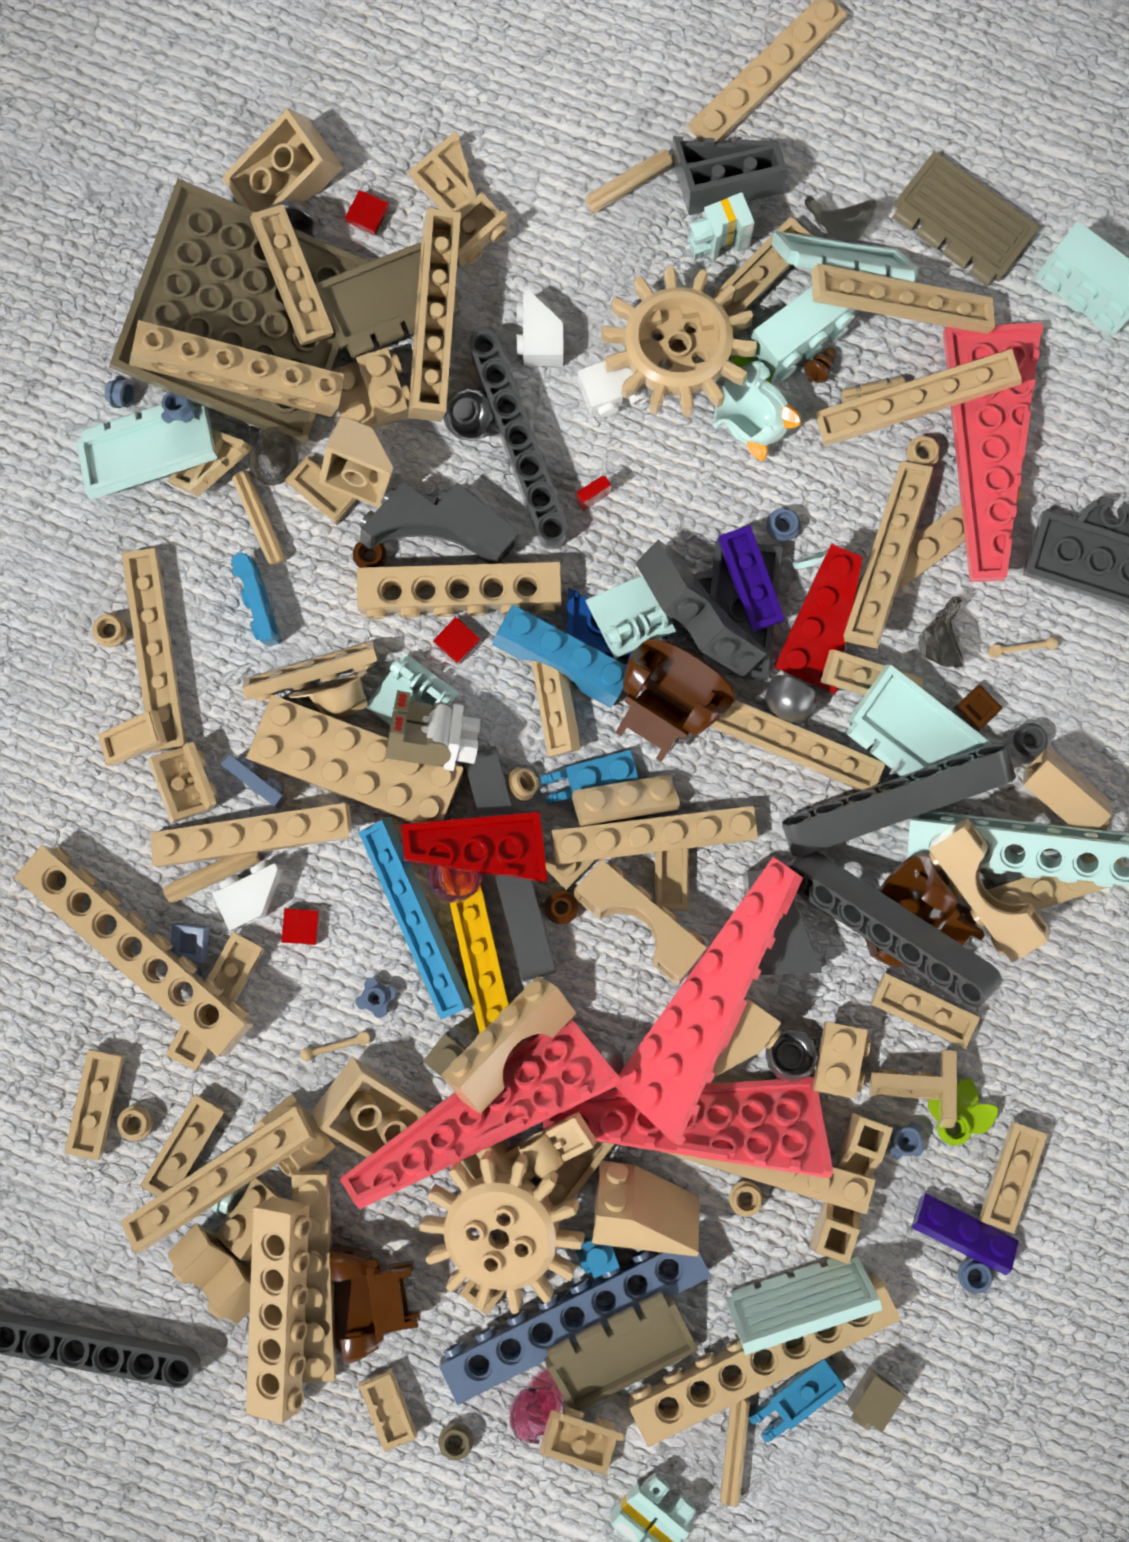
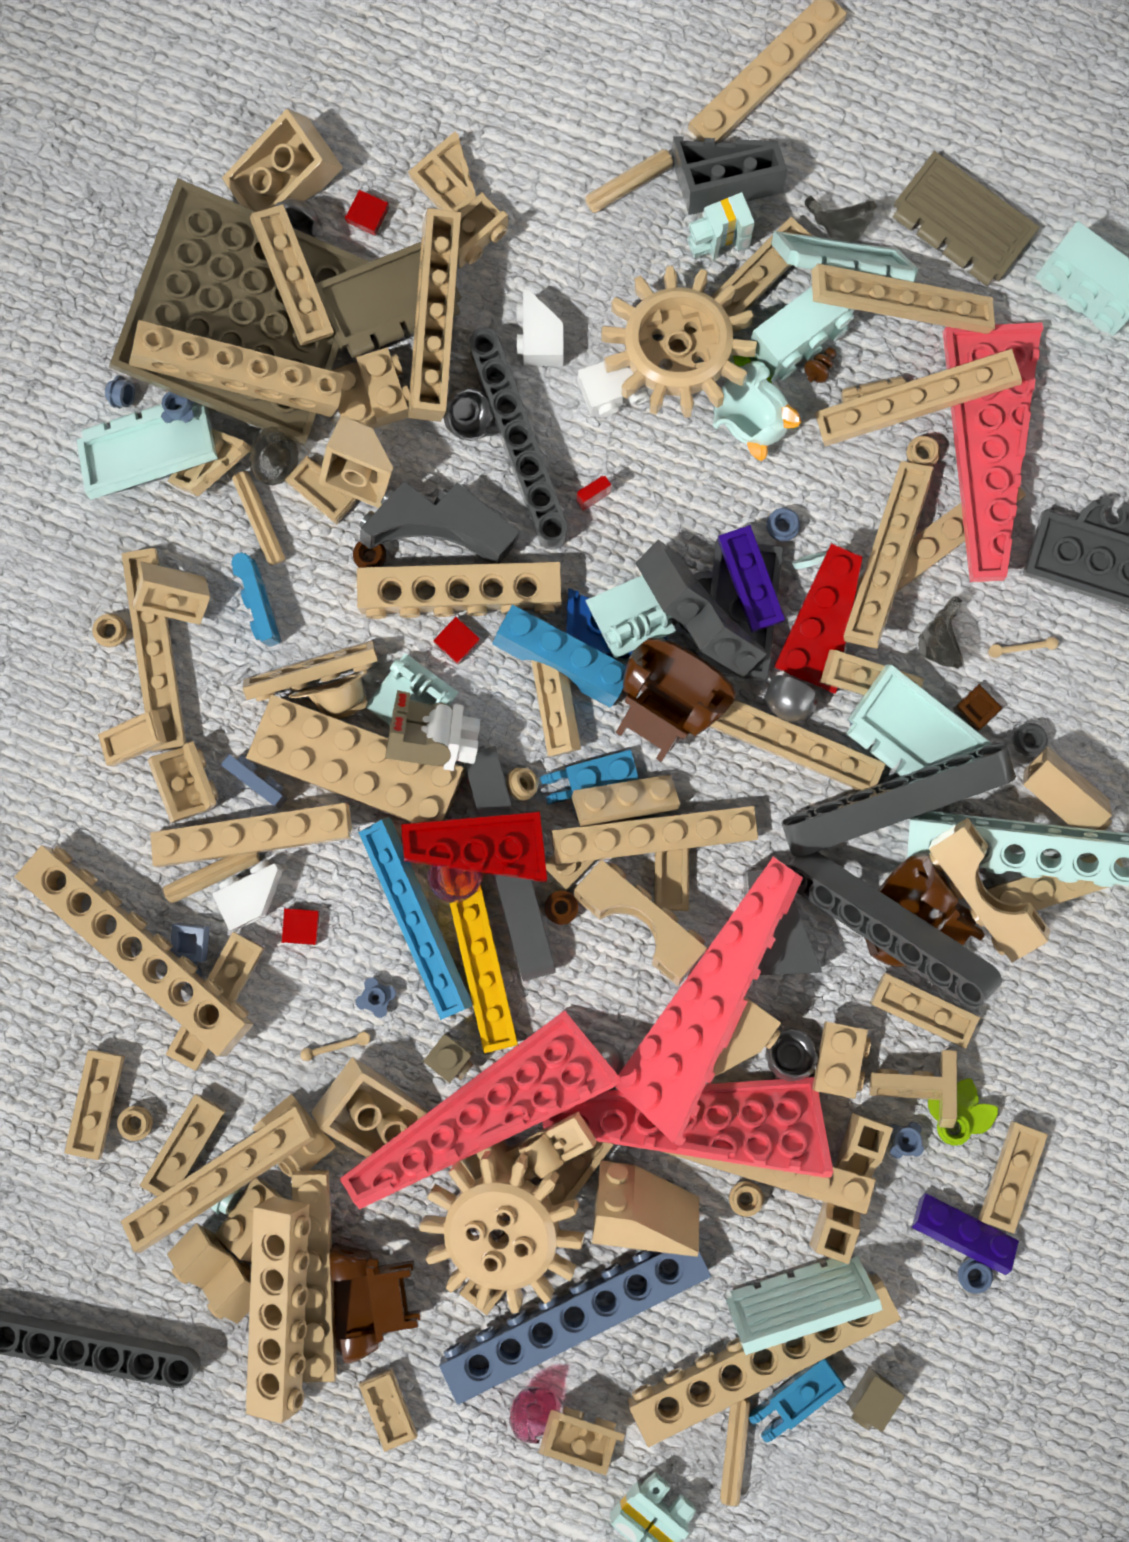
dark tan plate [438,1422,474,1460] -> none
tan arch [441,976,576,1114] -> none
dark tan hinge [544,1291,699,1411] -> none
dark azure brick [576,1232,620,1278] -> none
none -> tan panel [133,562,210,625]

